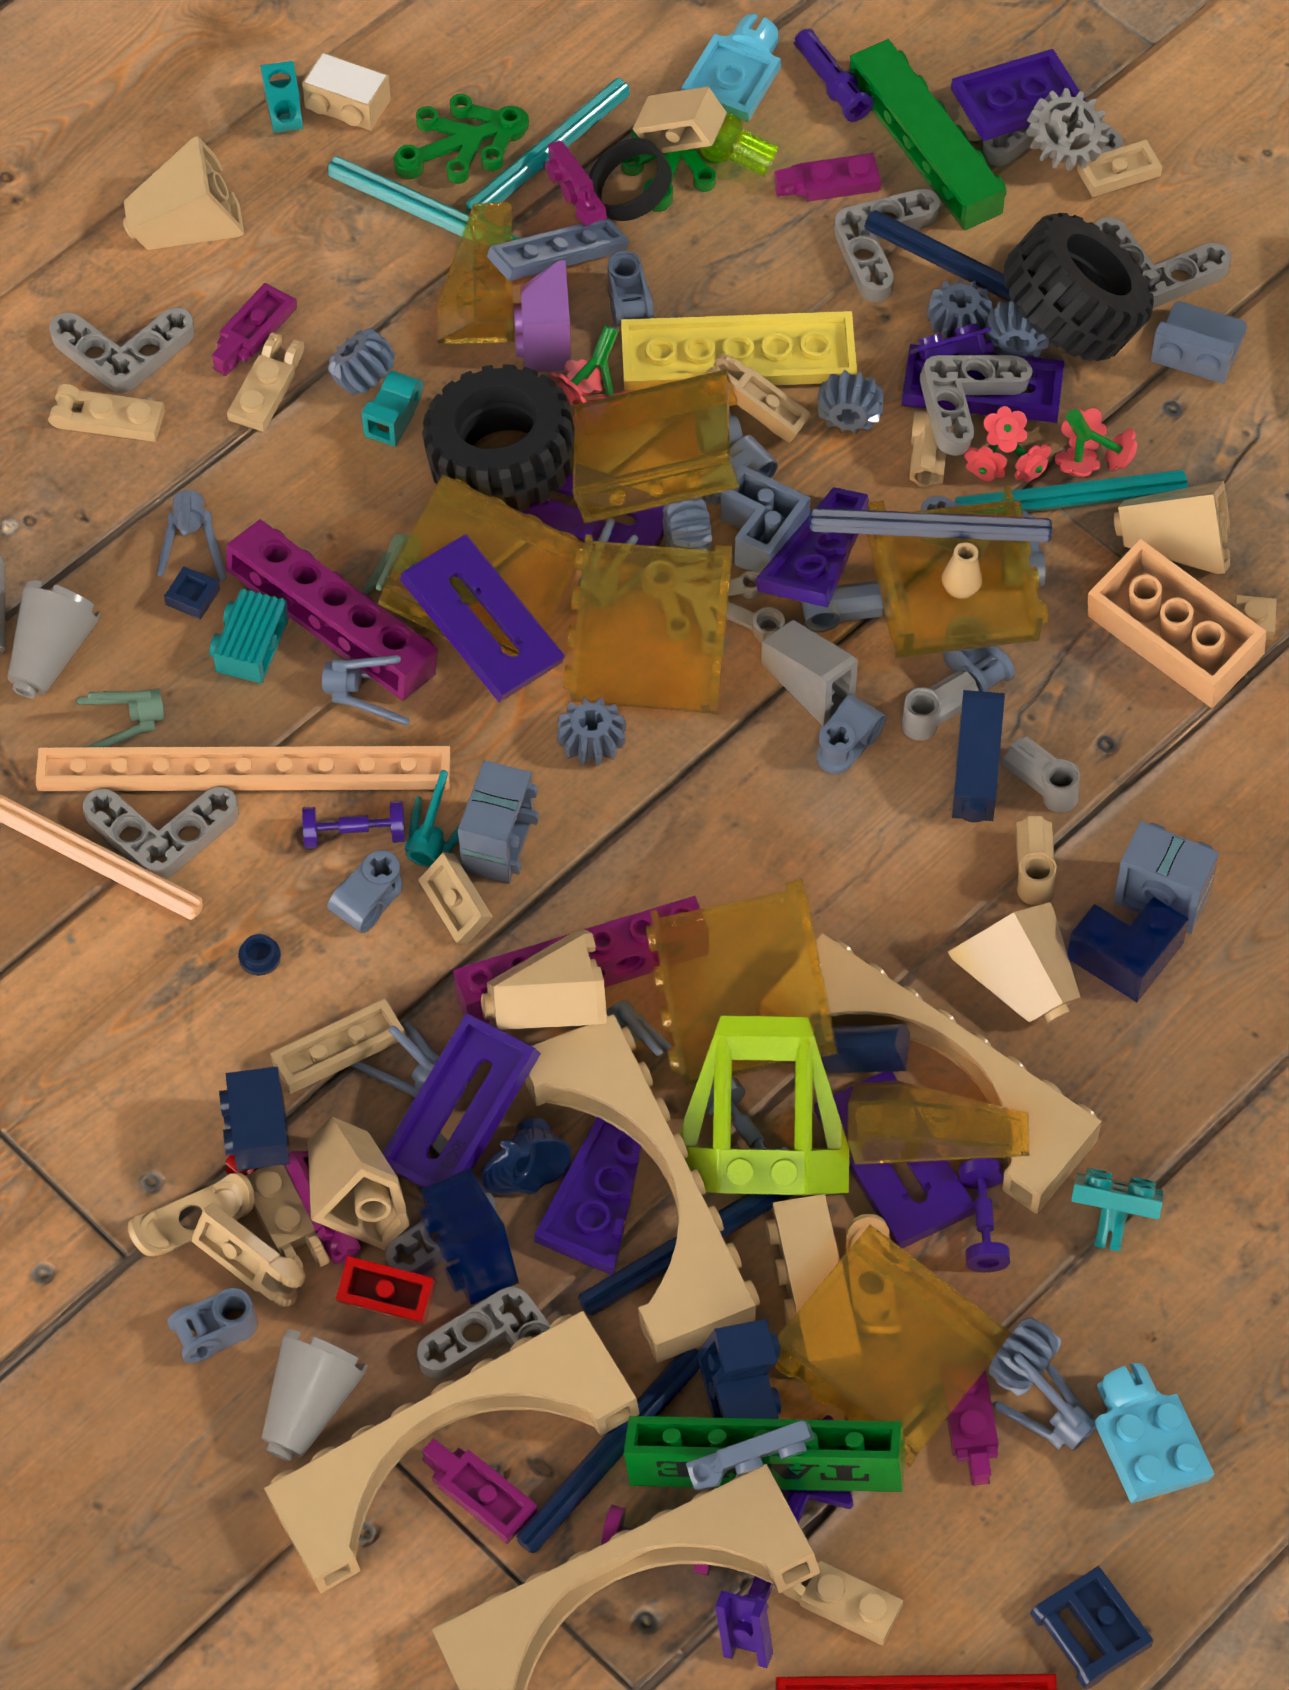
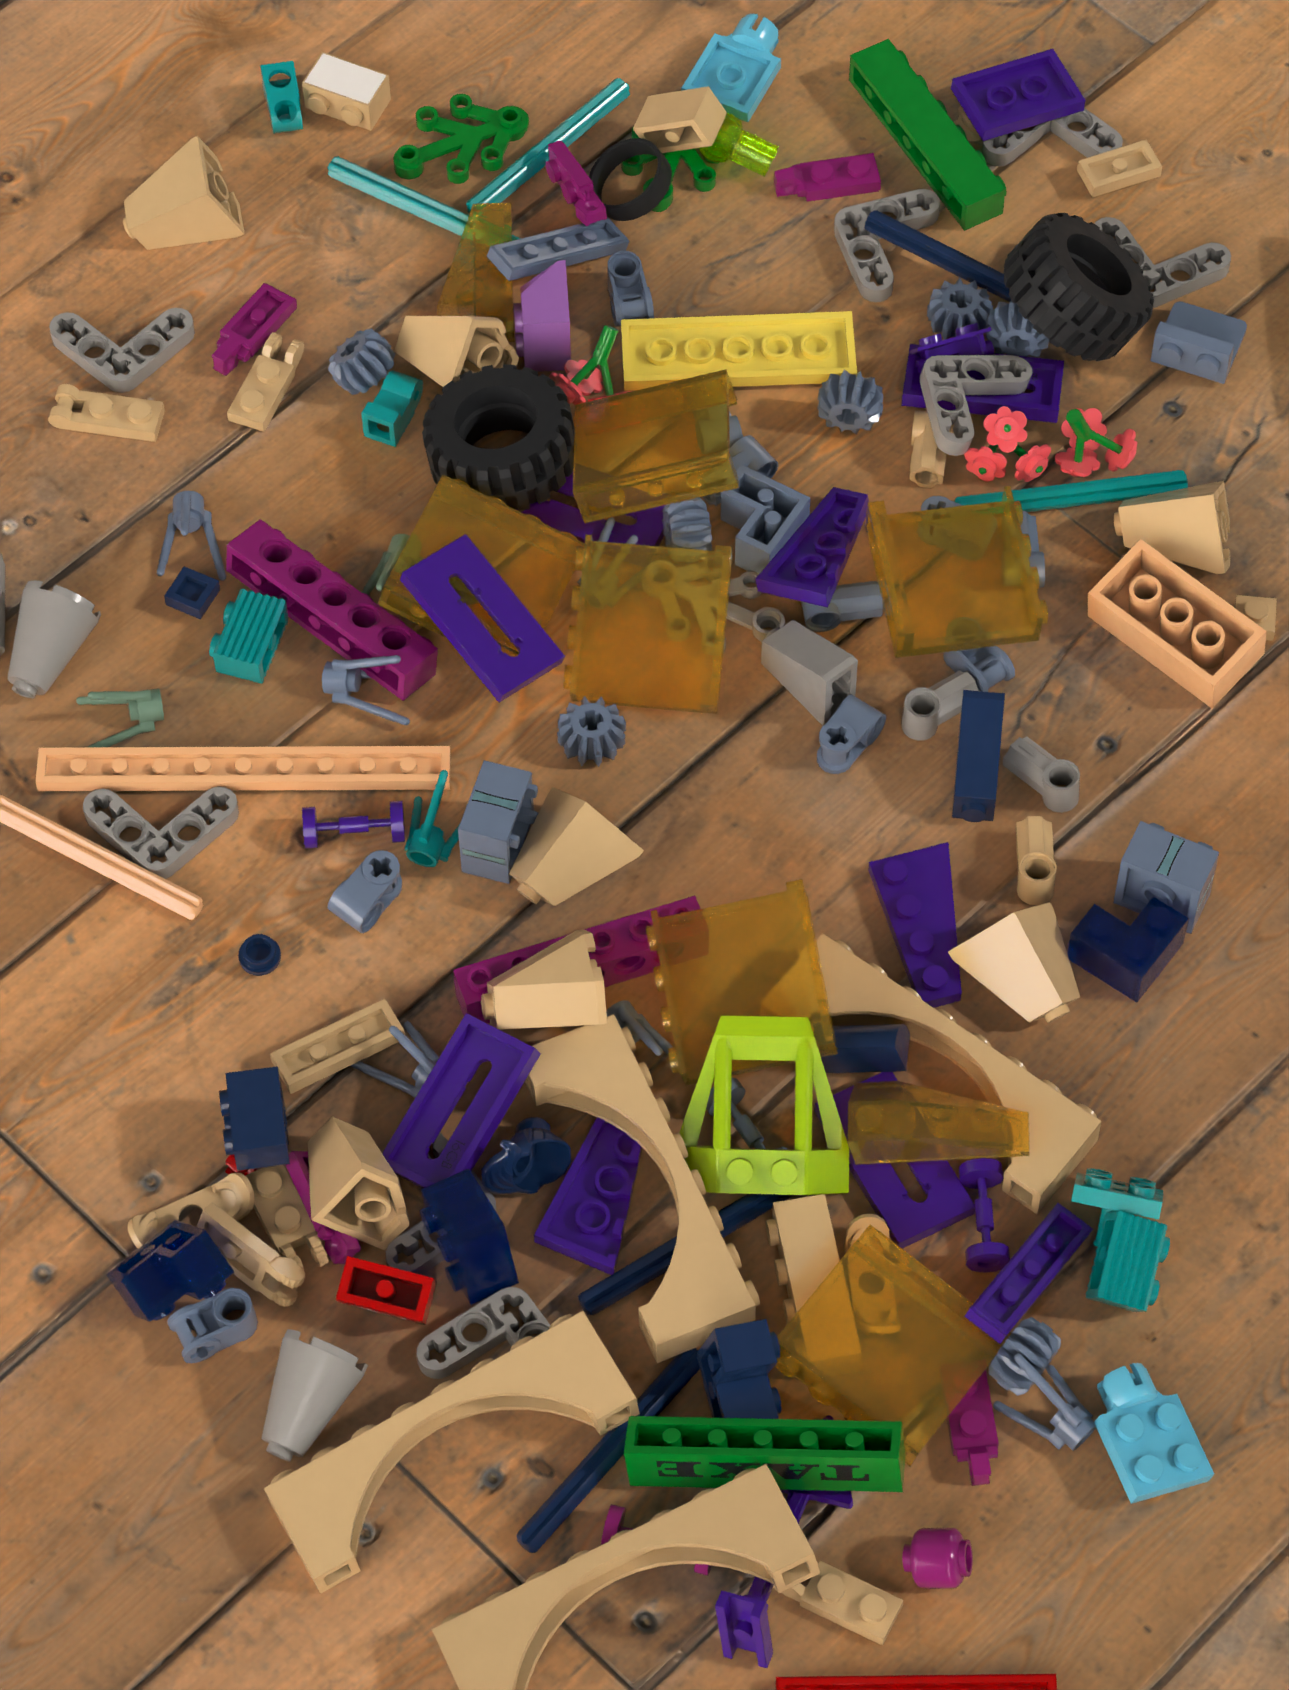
tan plate [418,852,493,944] -> none
magenta hinge [421,1438,537,1544] -> none
sand blue hinge [686,1420,815,1490] -> none
tan hinge [704,353,811,444] -> none
dark purple pin [794,28,874,122] -> none
axle [809,508,1052,542] -> none
tan cone [942,542,982,599] -> none
light grey gear [1026,88,1110,171] -> none
dark blue plate [1030,1566,1154,1690] -> none
none -> clear blue brick [106,1220,234,1322]
none -> tan slope [394,316,519,387]
none -> tan slope [509,787,644,906]
none -> dark purple wing [868,842,962,1008]
none -> magenta head [902,1528,973,1589]
none -> dark purple tile [964,1202,1093,1344]
none -> teal brick [1085,1211,1170,1312]

